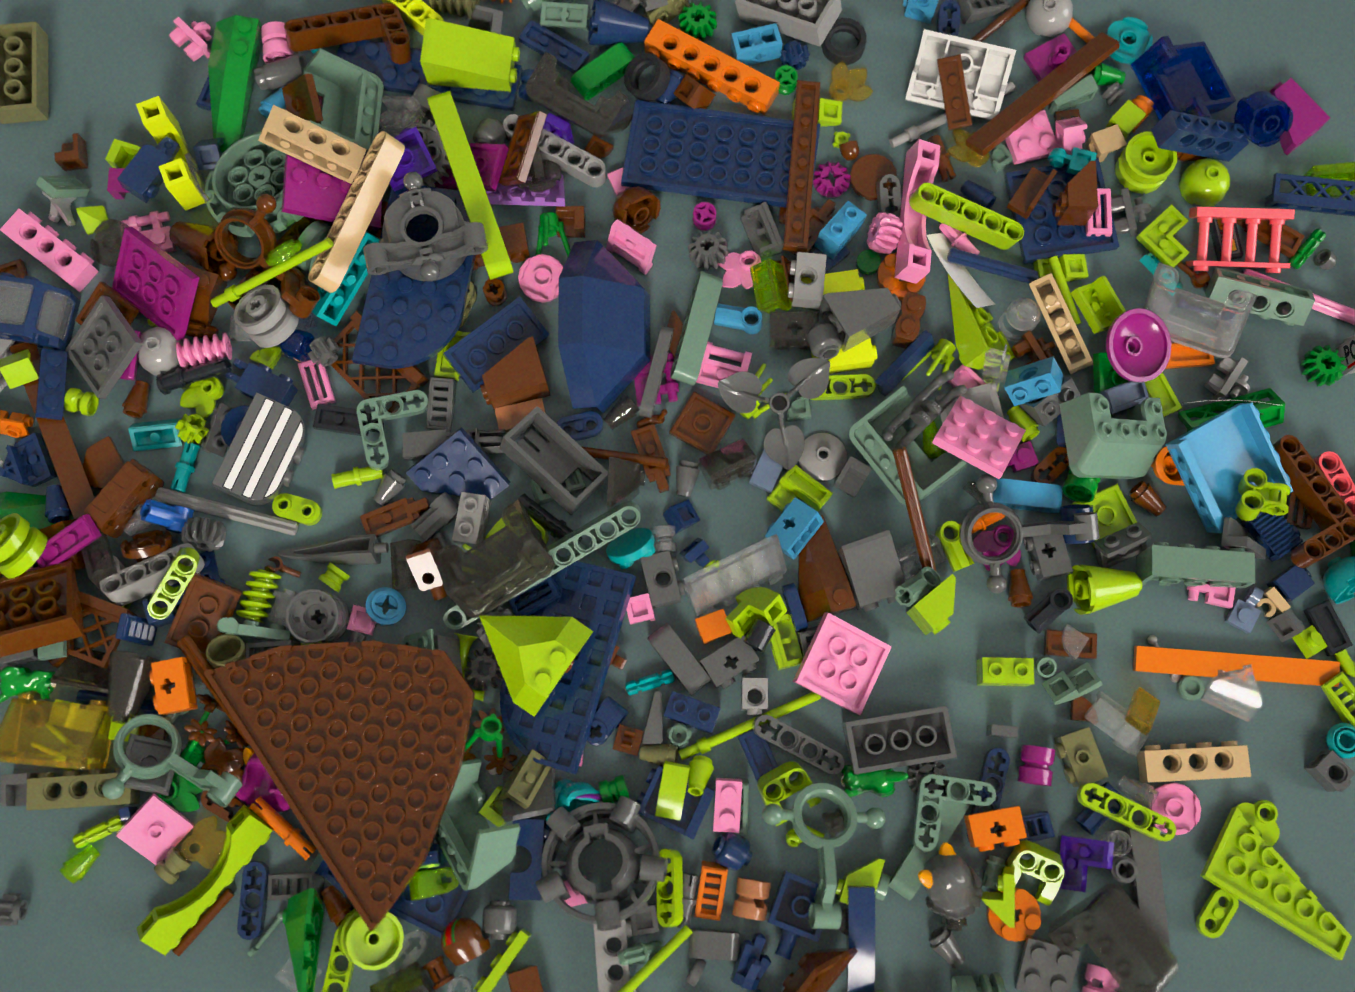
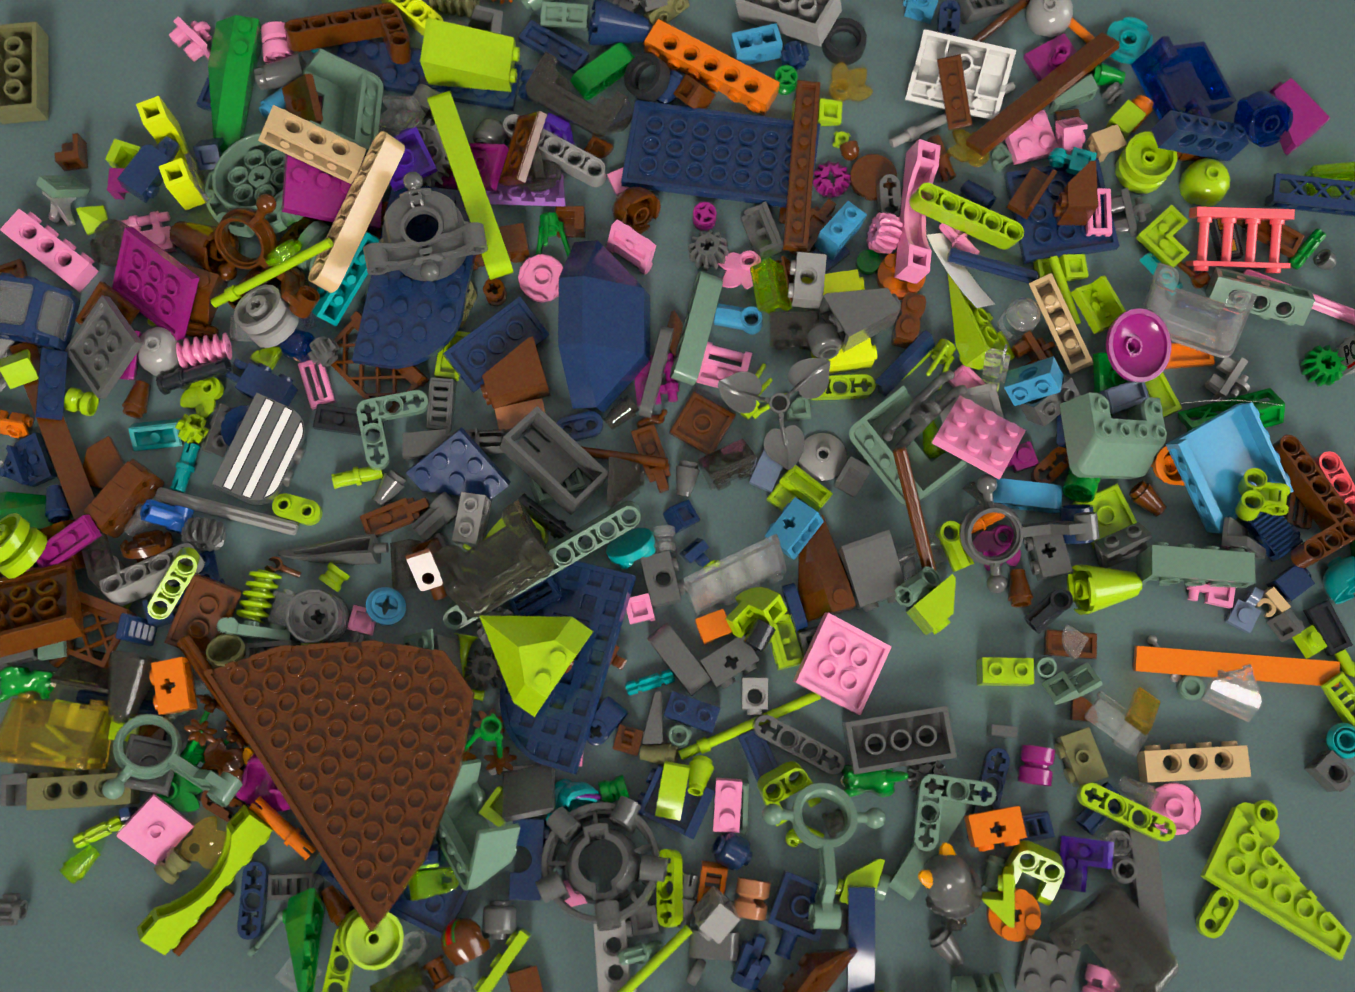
olive panel [497,749,551,809] -> none
green gear [678,1,717,42] -> none
lime cone [1007,405,1040,442] -> none
none -> light grey brick [692,886,740,944]

